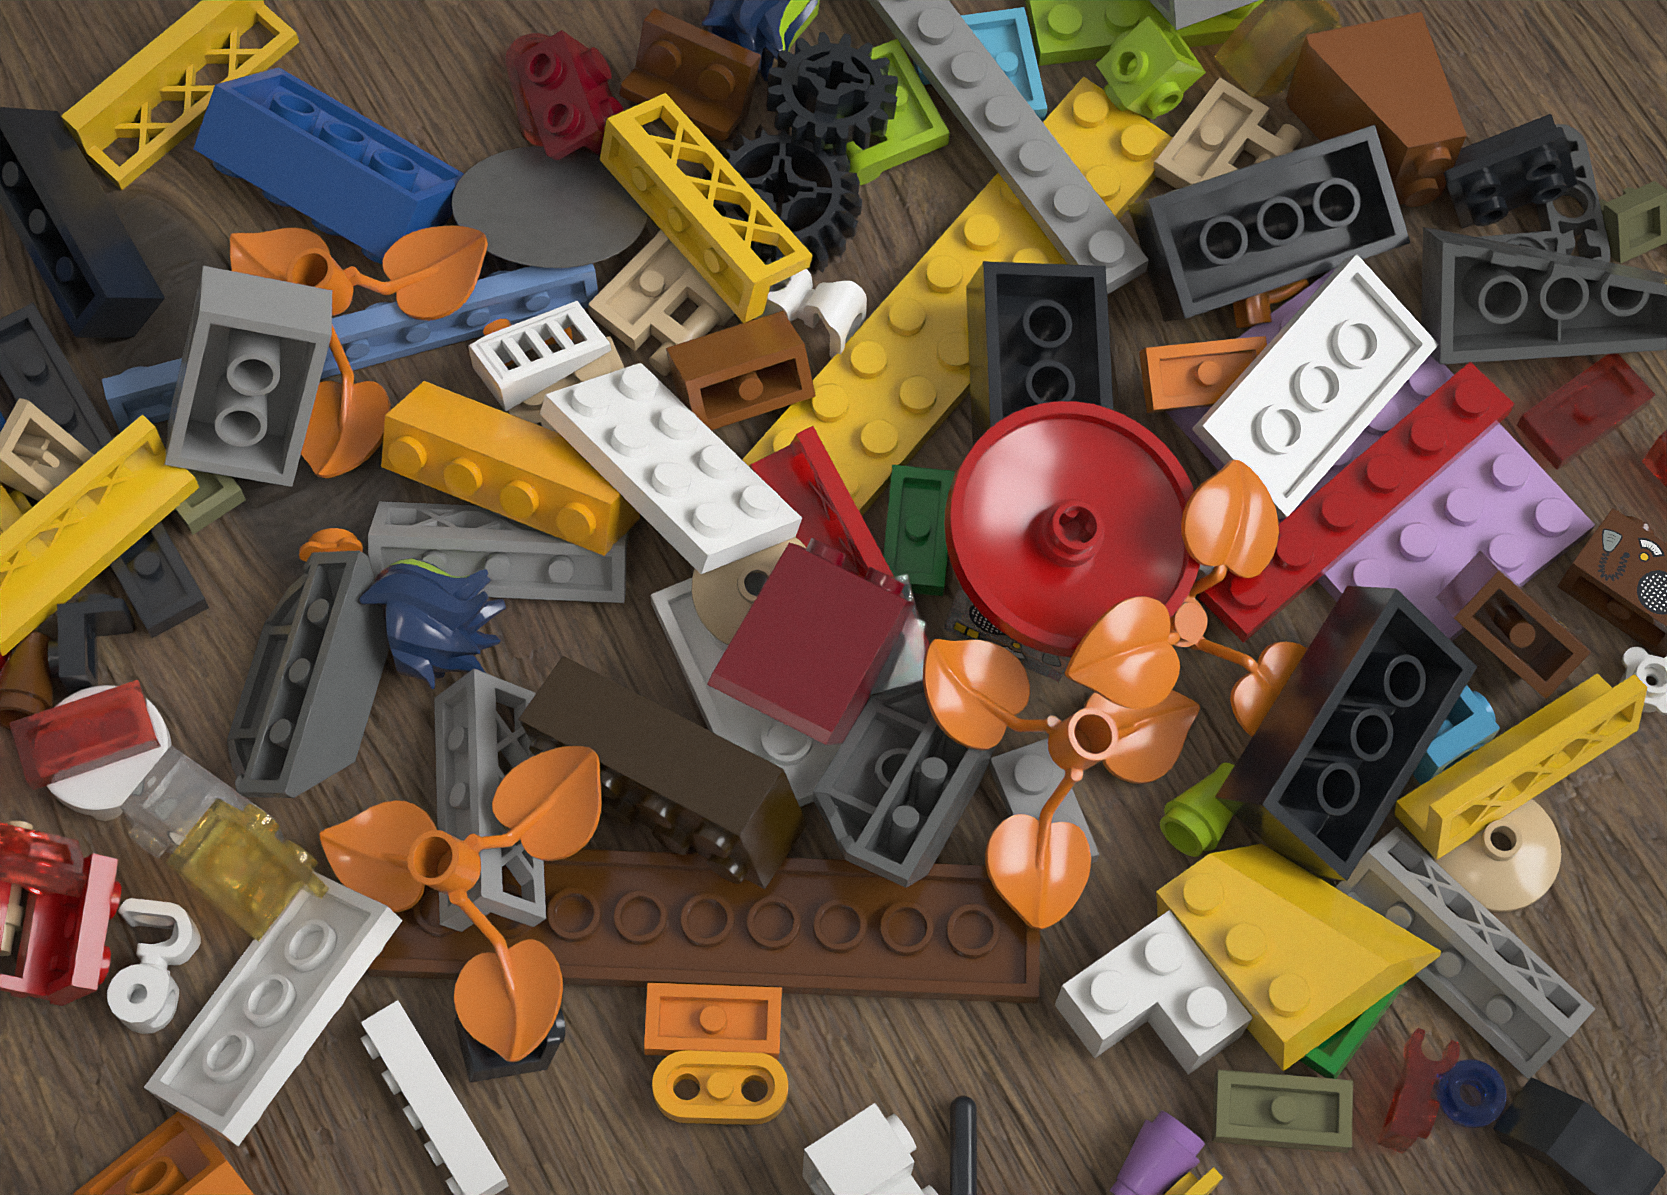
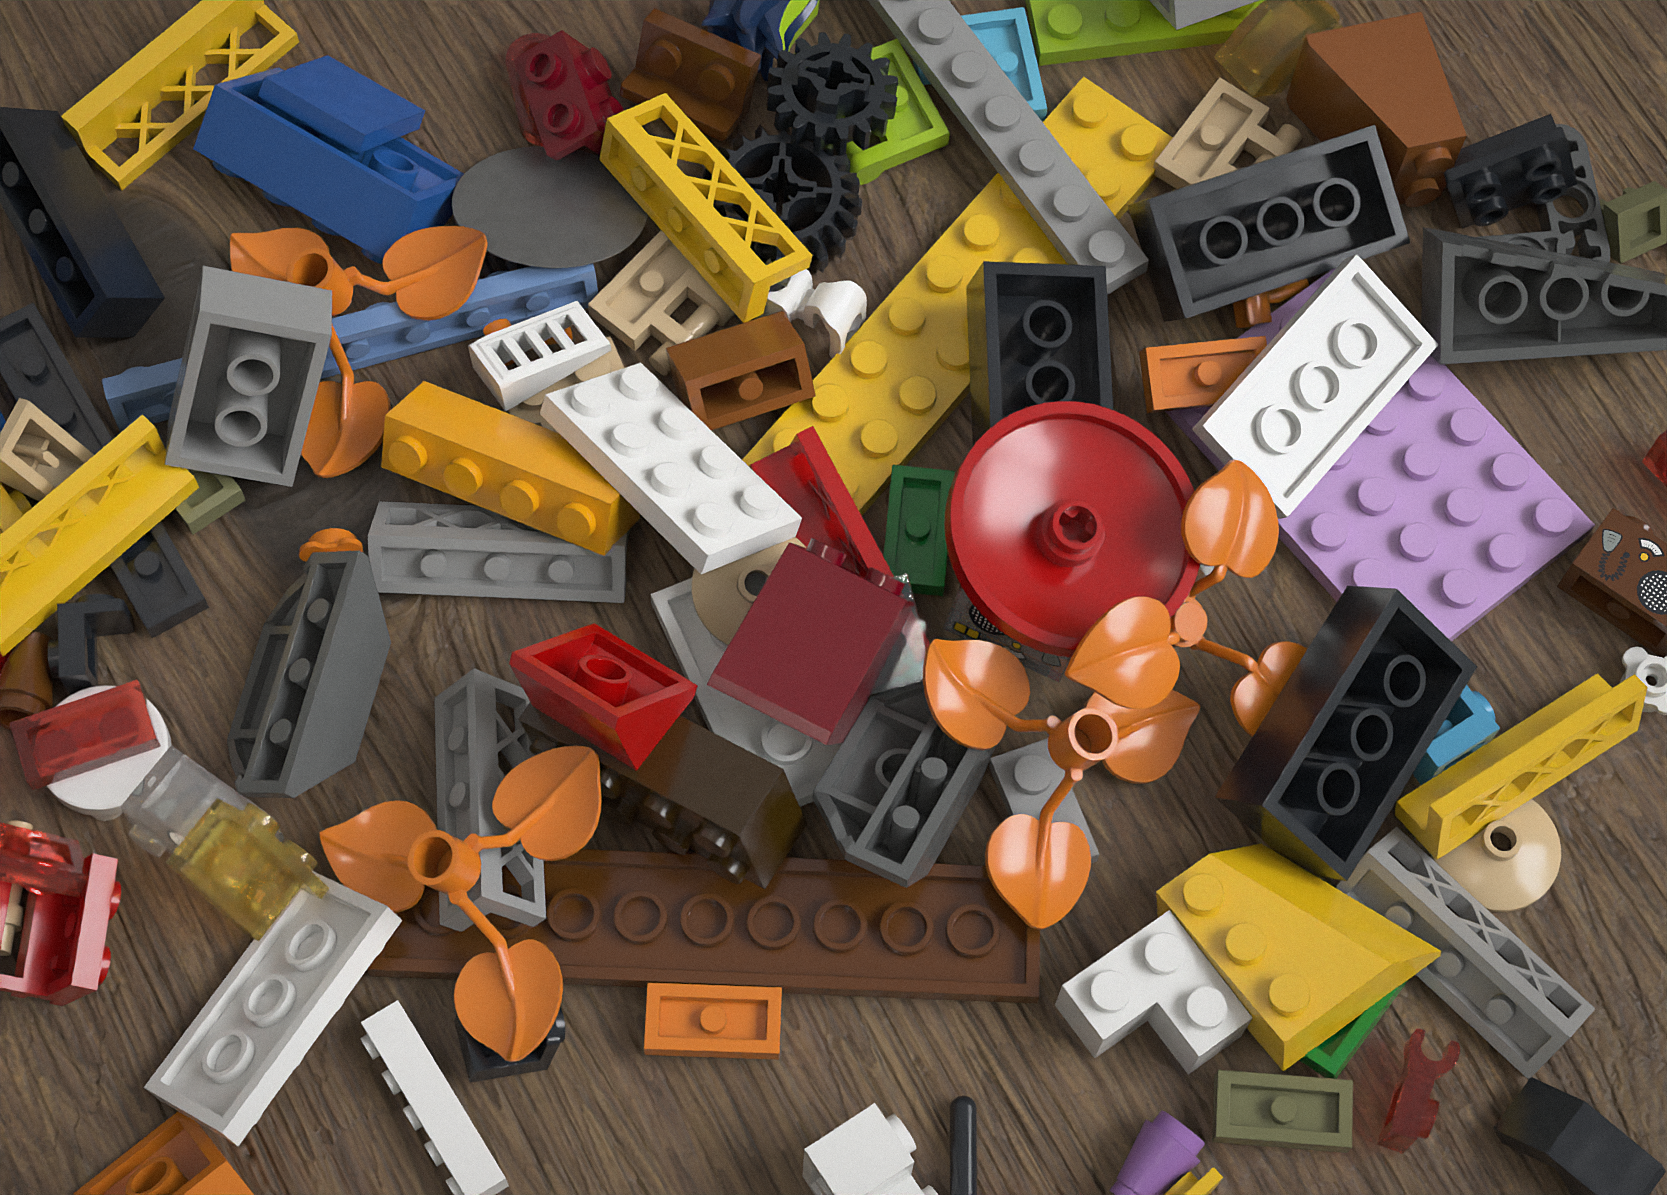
white leg [107,898,201,1034] -> none
dark blue hair [359,558,506,689] -> none
light orange plate [652,1050,788,1125] -> none
lime brick [1096,16,1206,120] -> none
lime cone [1160,763,1235,857] -> none
red plate [1199,362,1515,643] -> none
reddish brown brick [1436,550,1591,699] -> none
clear blue plate [1437,1059,1507,1128] -> none
clear red plate [1517,353,1656,470] -> none
none -> blue tile [258,55,425,154]
none -> red slope [509,623,698,771]

